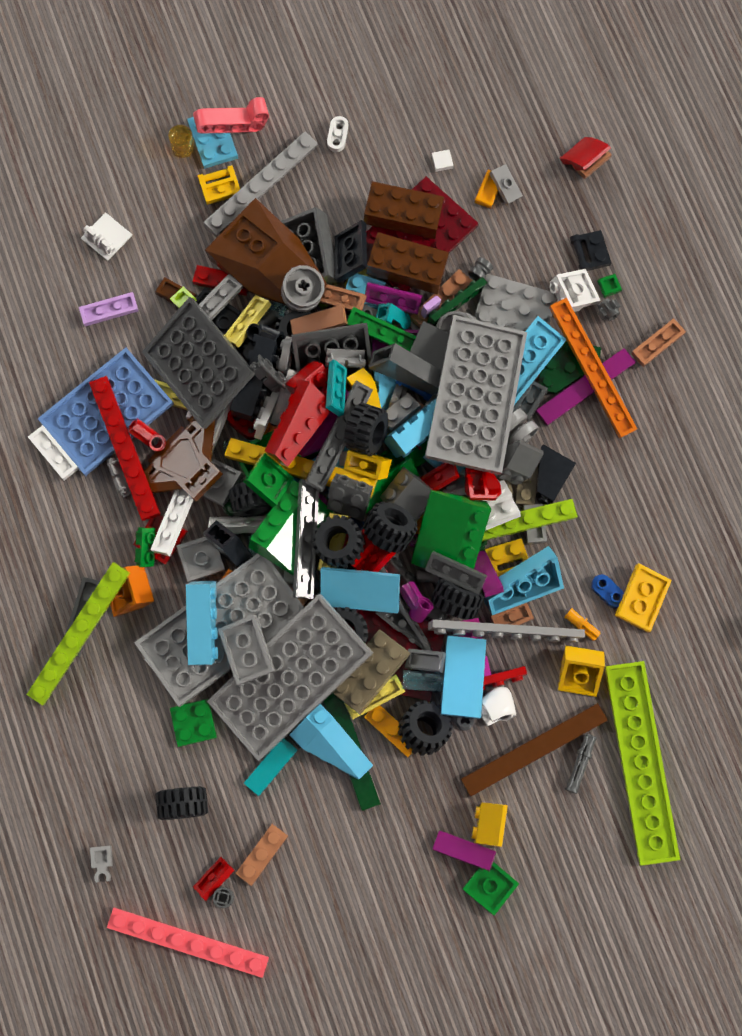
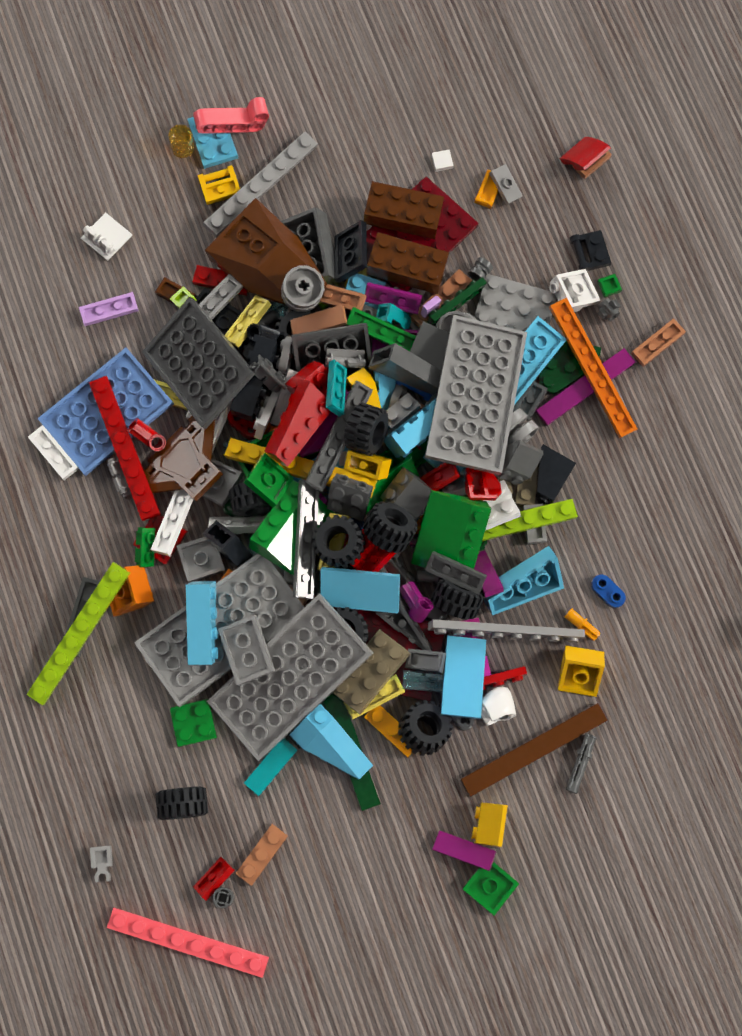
white plate [327,116,348,152] -> none
yellow plate [485,538,528,577] -> none
nougat plate [490,603,534,625] -> none
lime plate [604,661,680,866] -> none
yellow tile [615,563,672,633] -> none

